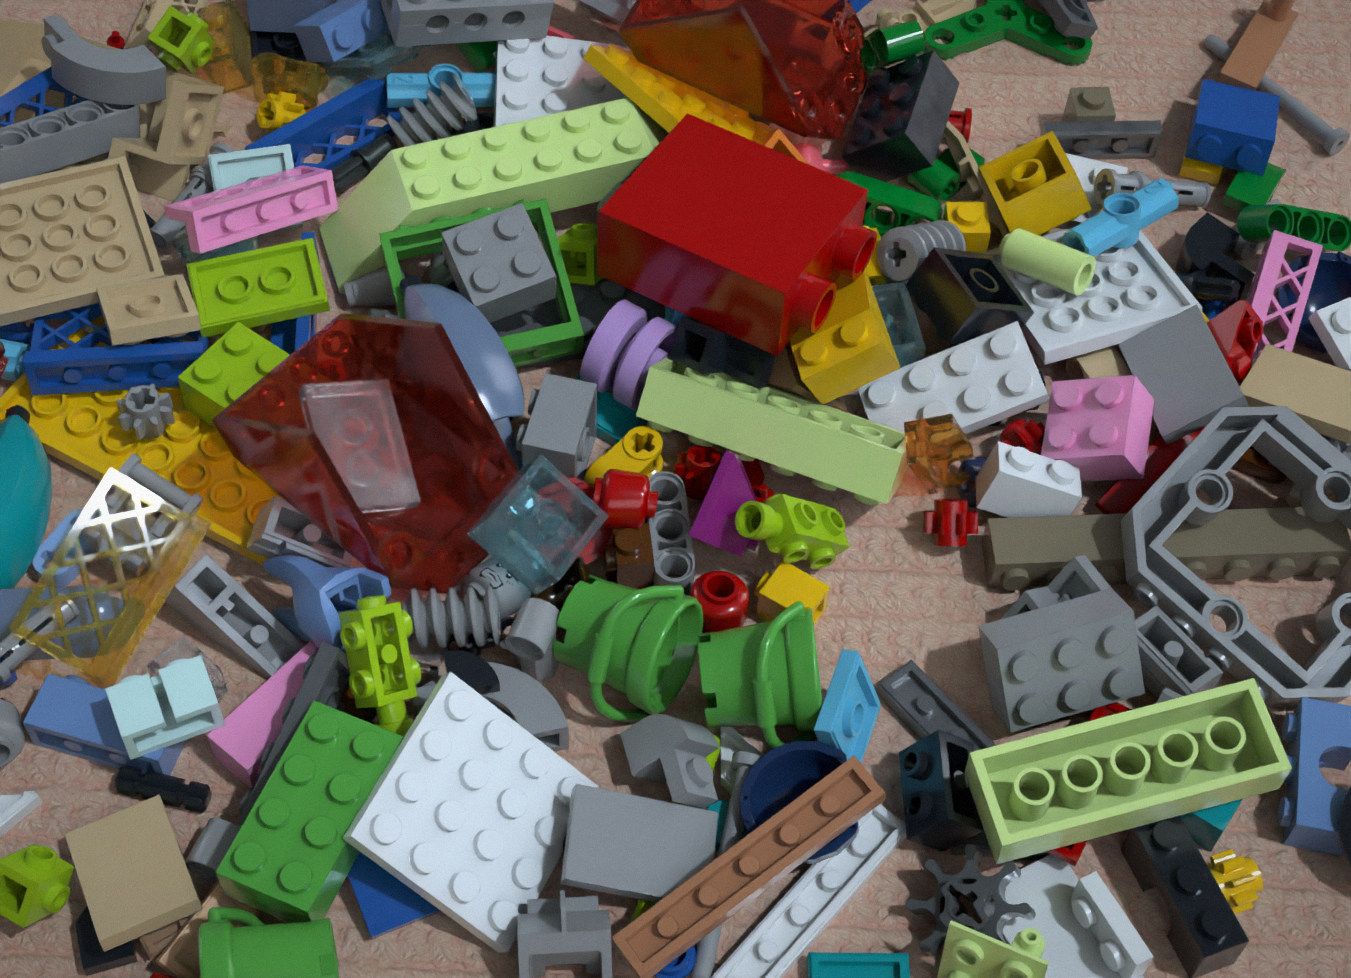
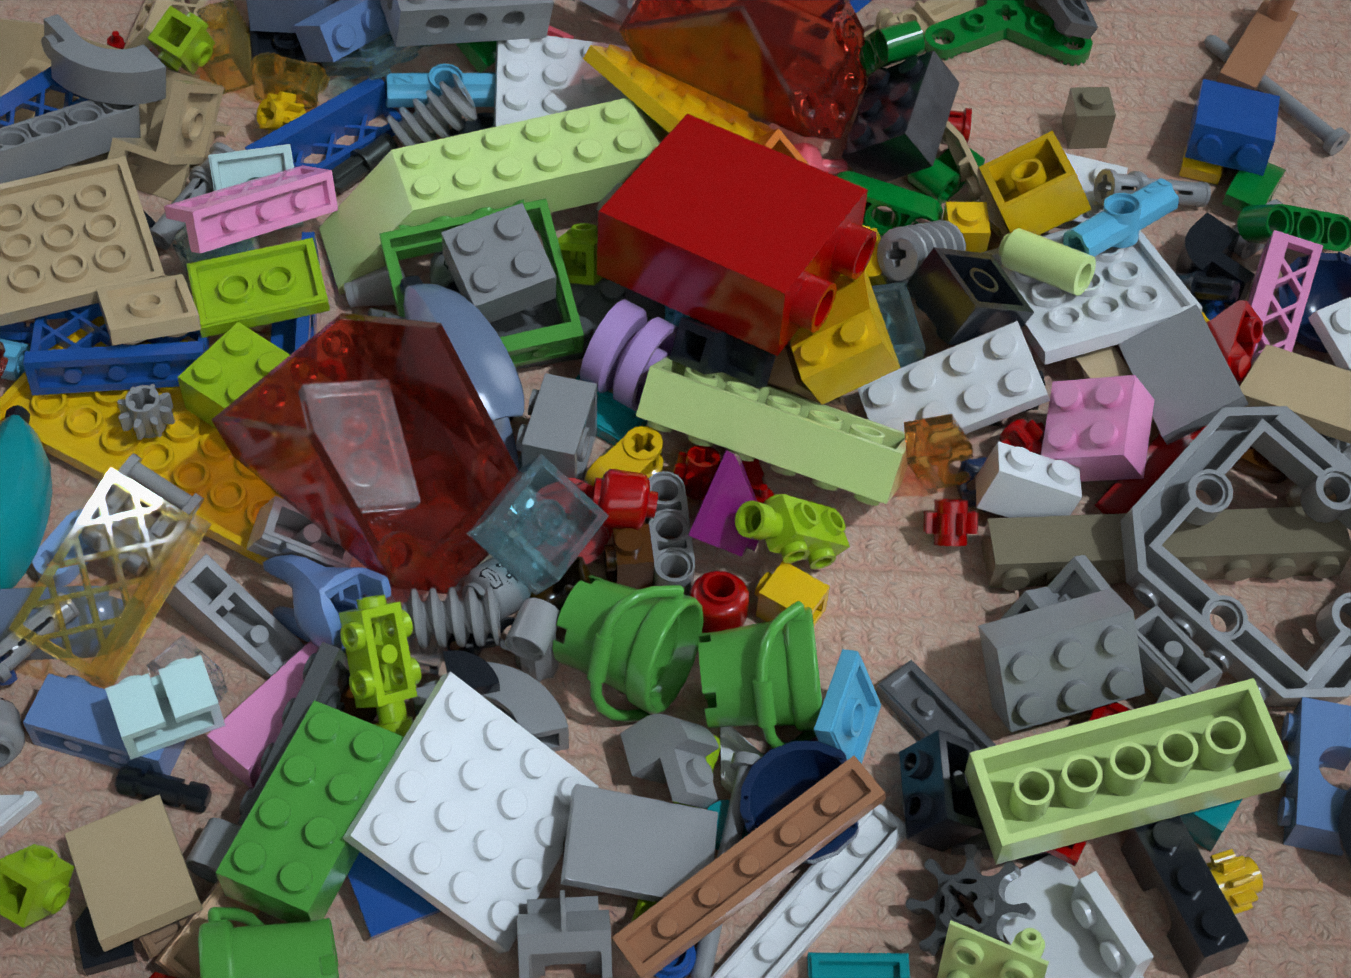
flat silver tile [1041,120,1163,159] -> none

